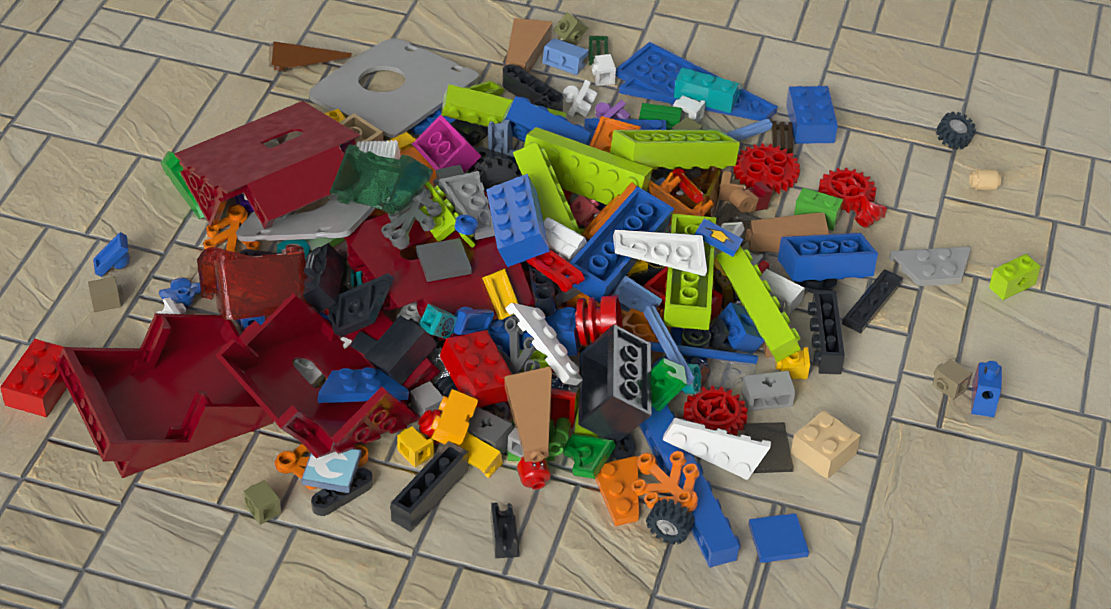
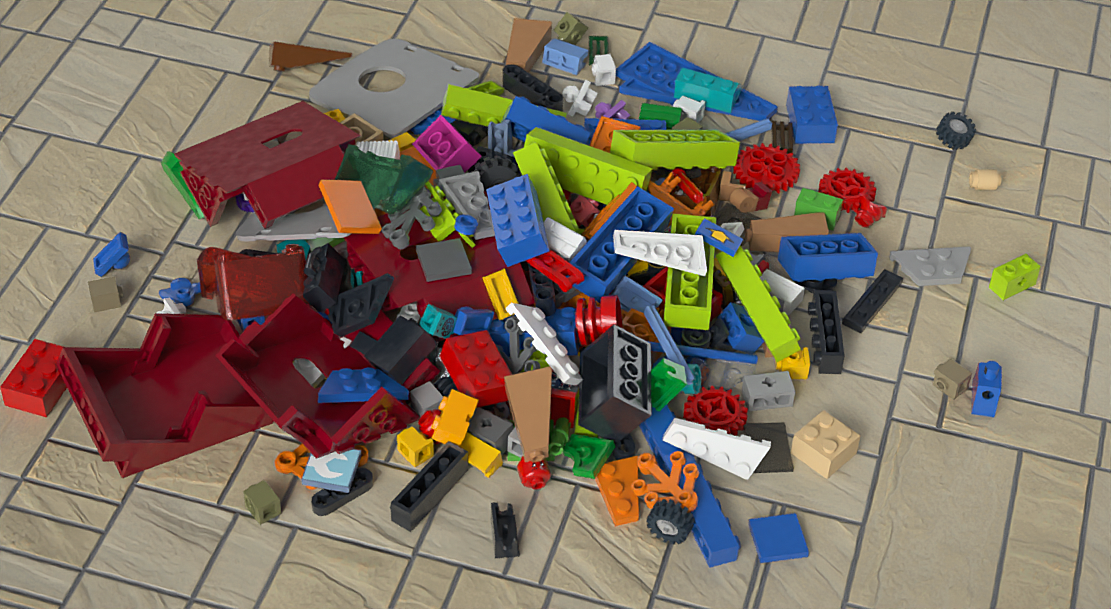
orange plant [203,205,260,269] -> none
none -> orange tile [319,180,382,234]

